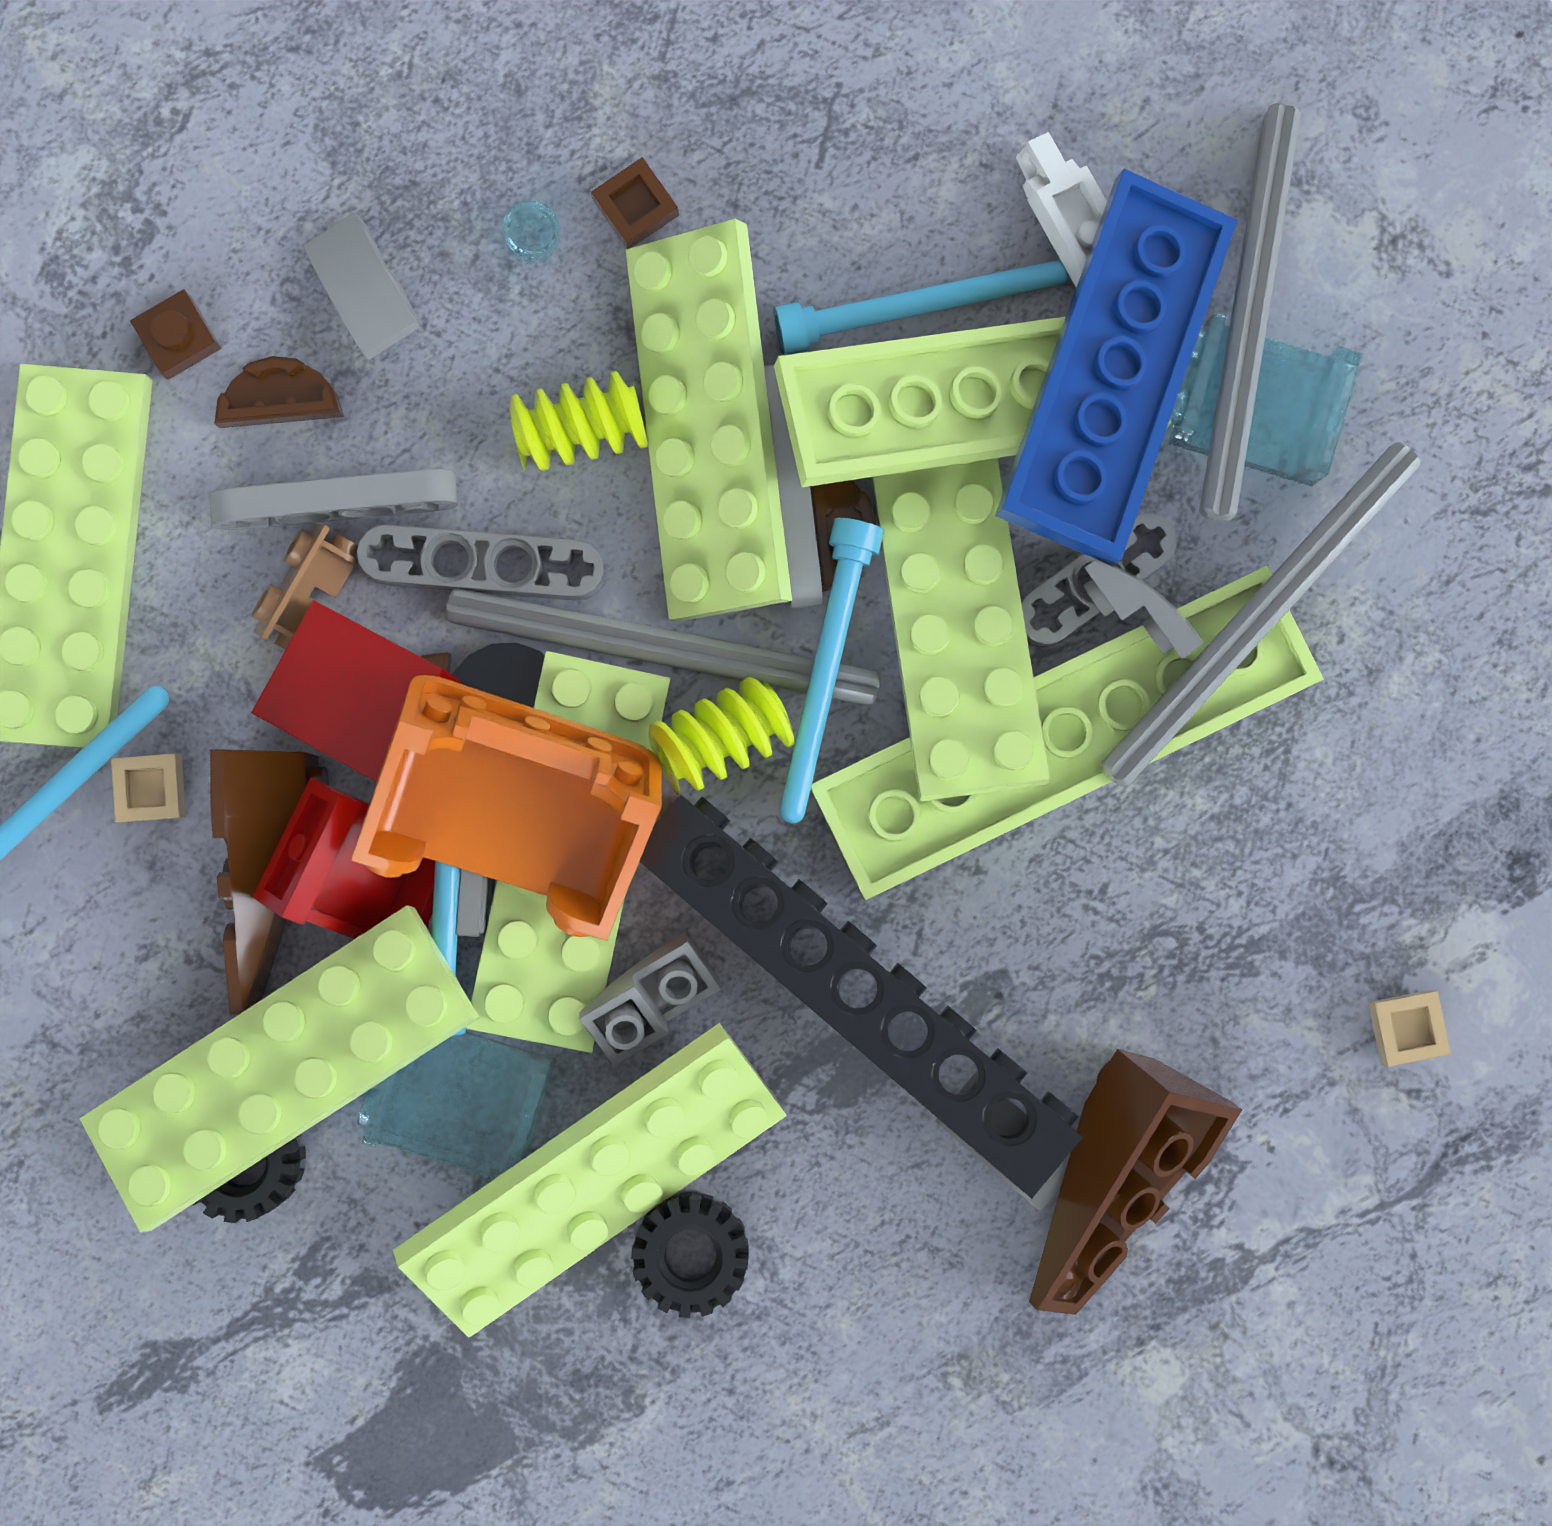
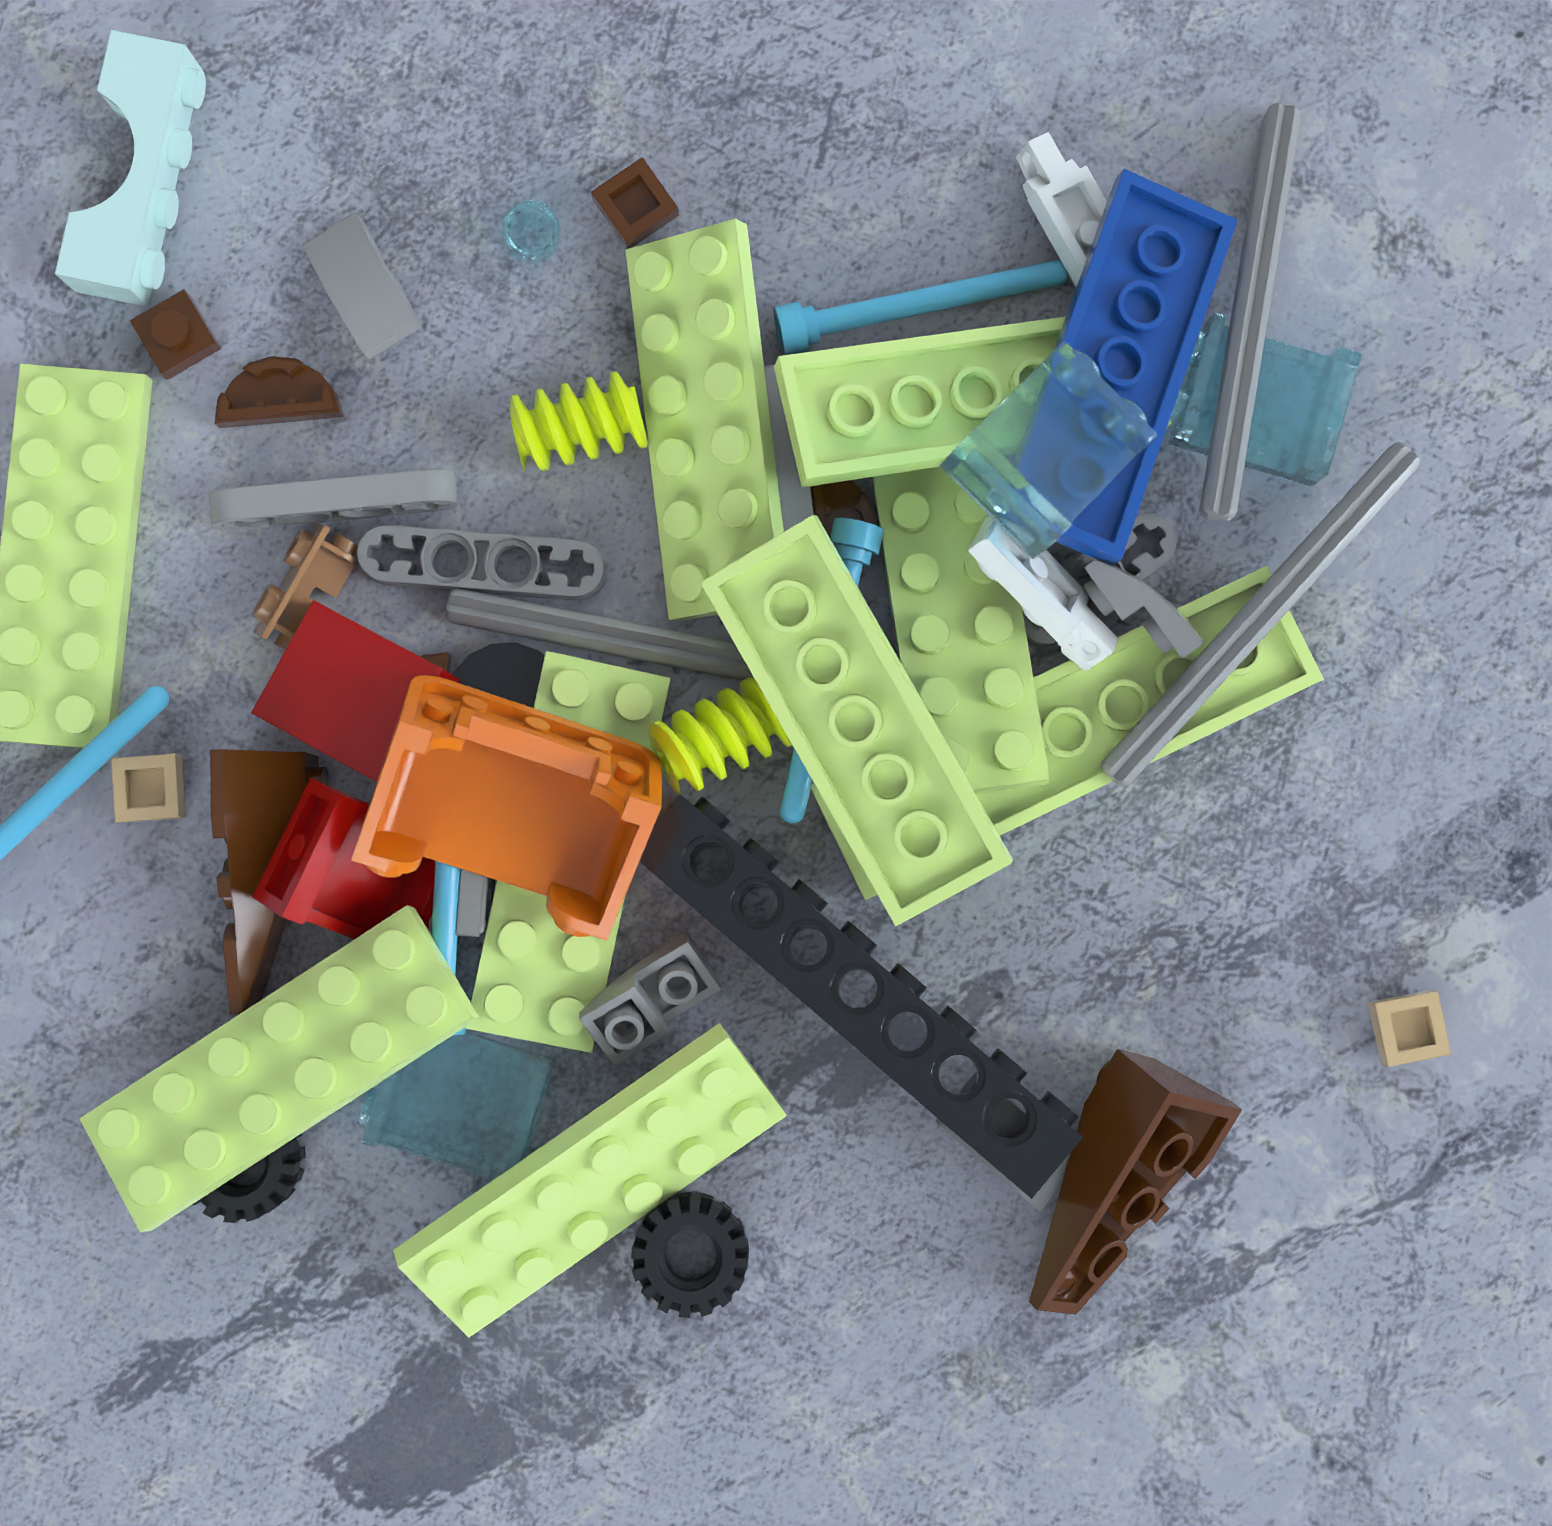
none -> light aqua arch [55,30,206,307]
none -> yellowish green plate [700,515,1013,926]
none -> clear light blue panel [939,341,1157,559]
none -> white hinge [968,511,1118,671]

